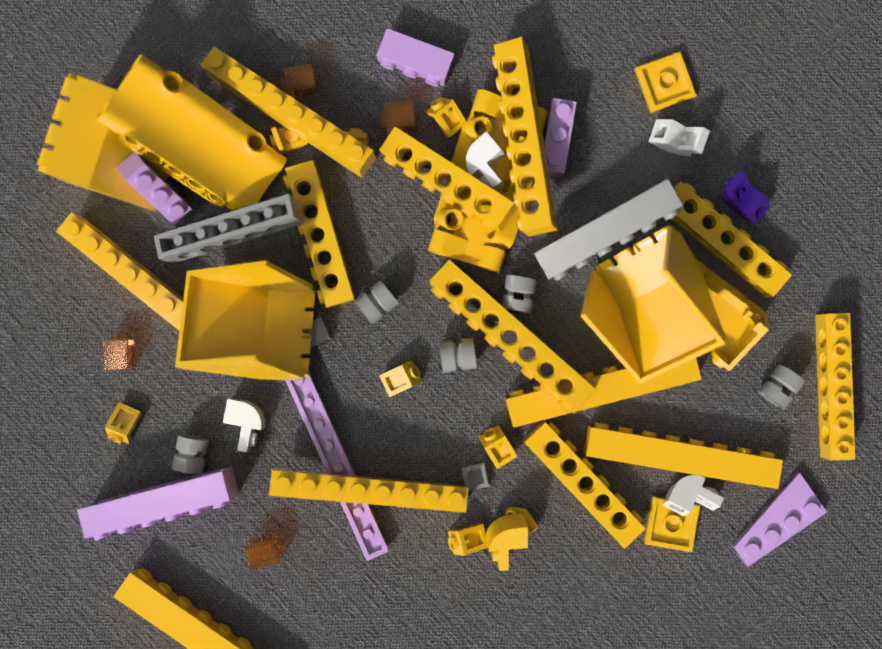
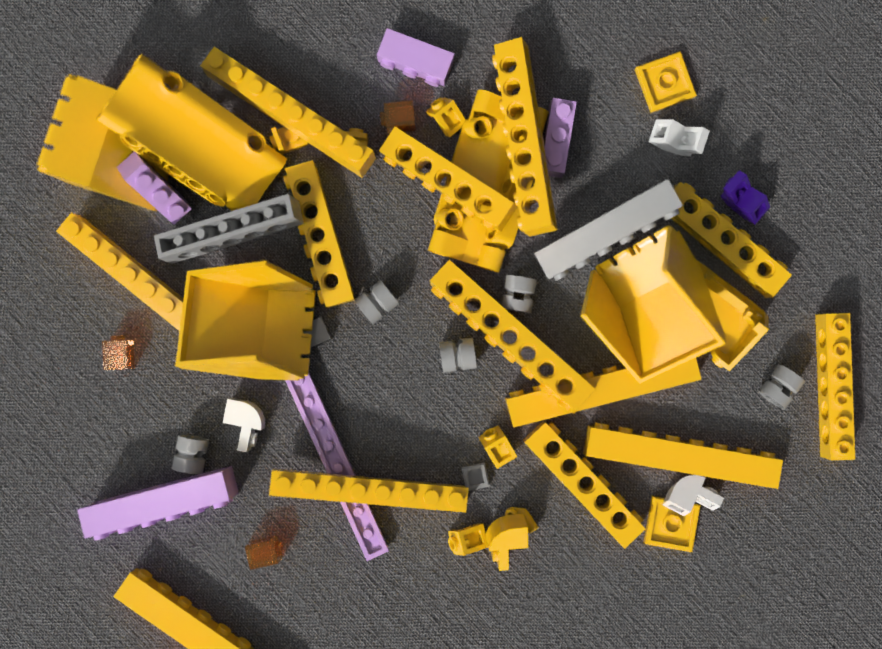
yellow bracket [105,402,142,444] -> none
clear orange brick [281,64,318,97] -> none
yellow bracket [379,360,422,397] -> none
white brick [466,132,506,192] -> none
lavender wing [732,471,827,567] -> none

